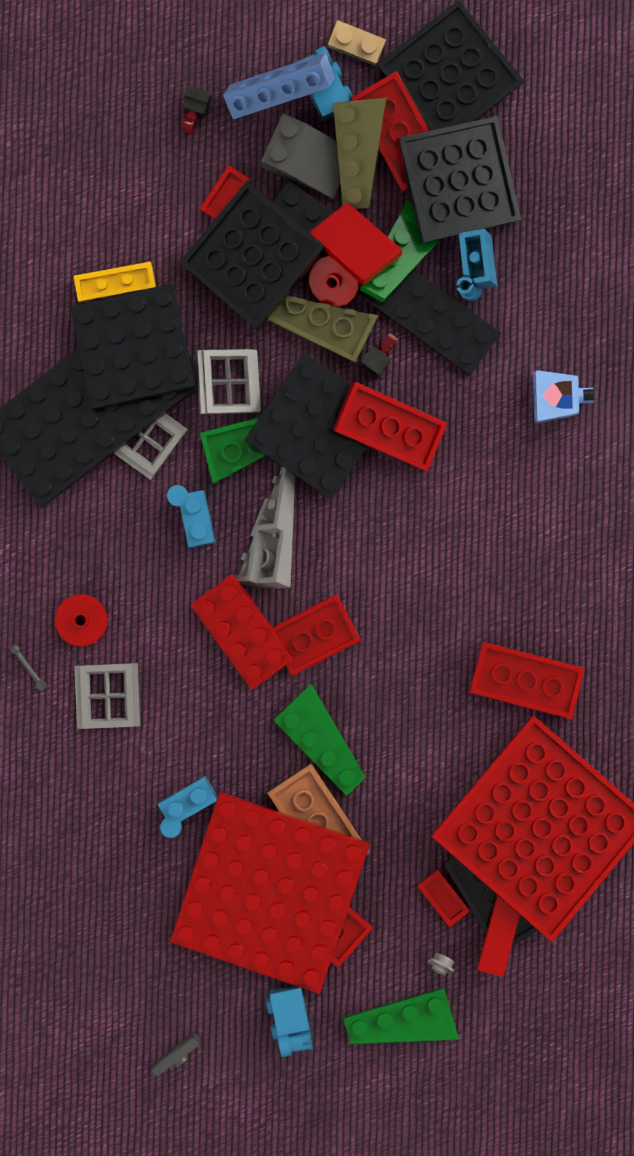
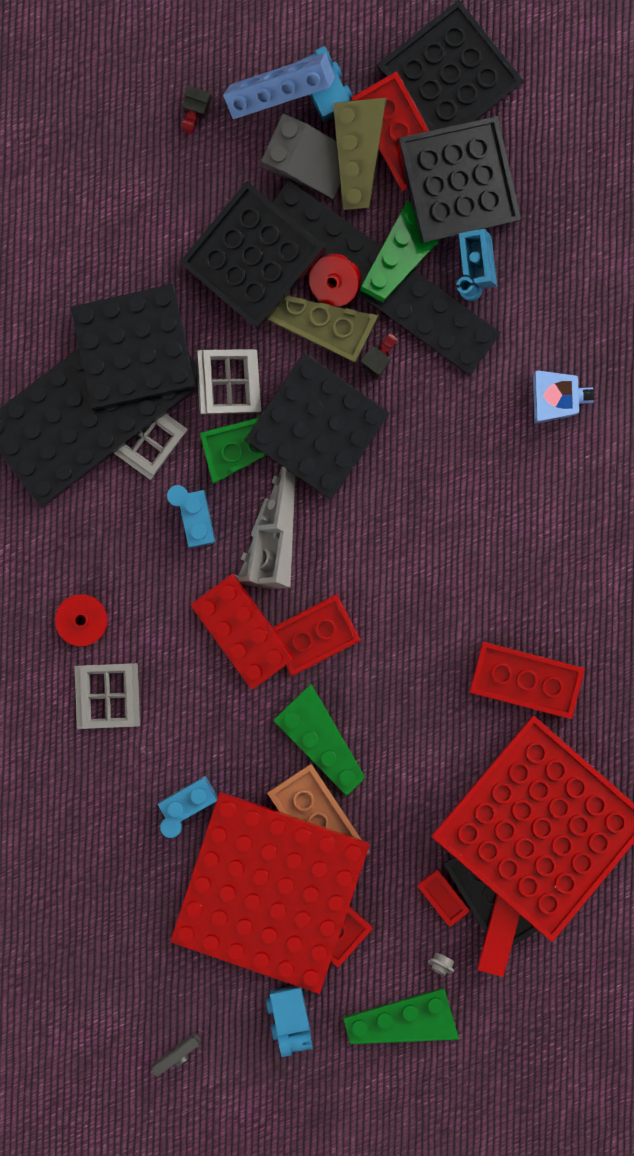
dark grey hinge [10,644,47,691] -> none
yellow plate [74,262,156,303] -> none
red tile [200,165,251,220] -> none
red tile [309,202,402,286] -> none
tan plate [328,20,386,66] -> none
red plate [332,382,447,472] -> none

